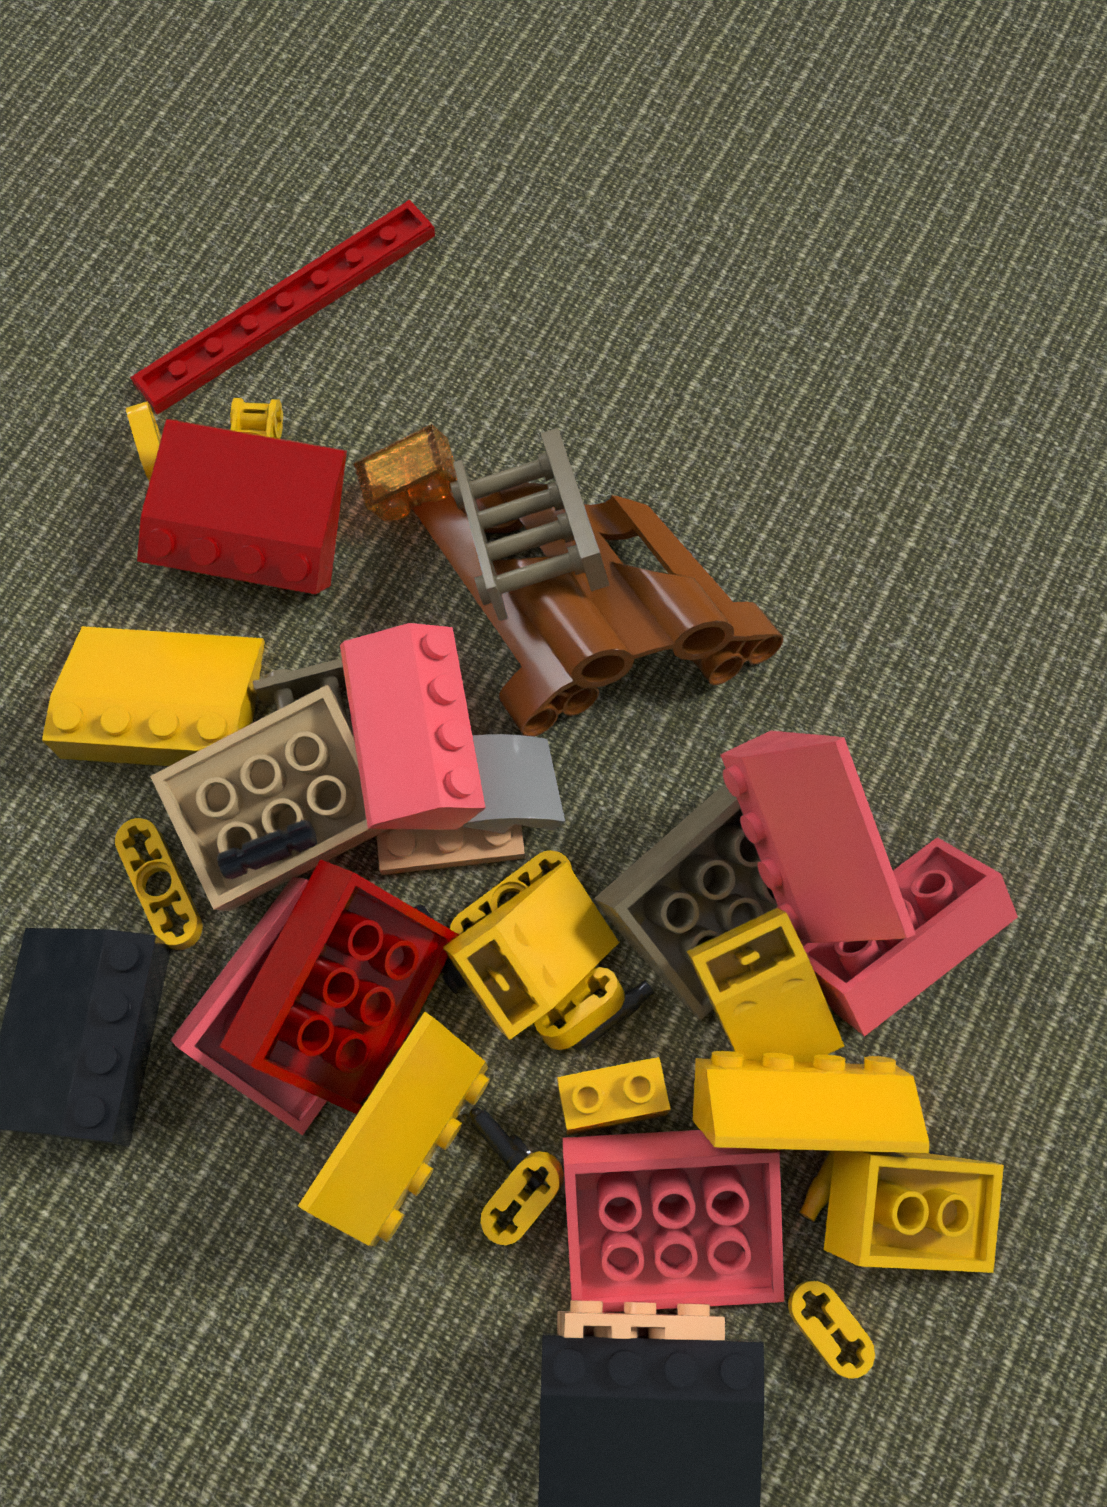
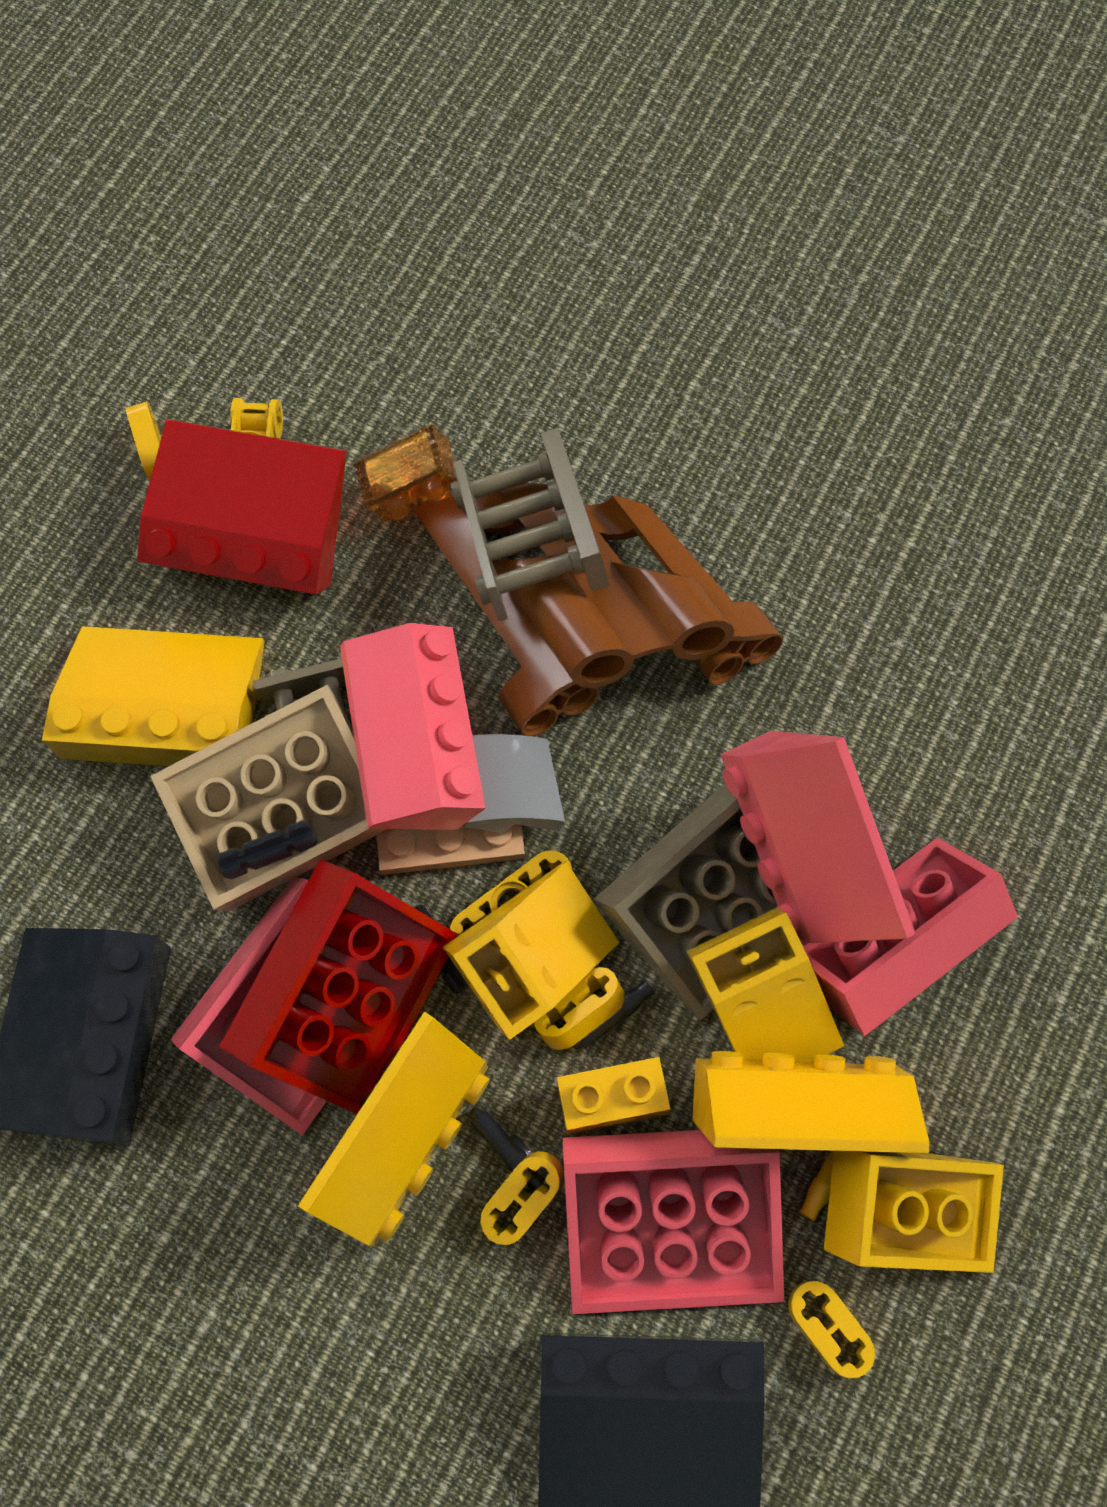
yellow beam [115,818,203,950] -> none
red tile [130,199,435,415] -> none
light nougat wing [557,1300,725,1340] -> none

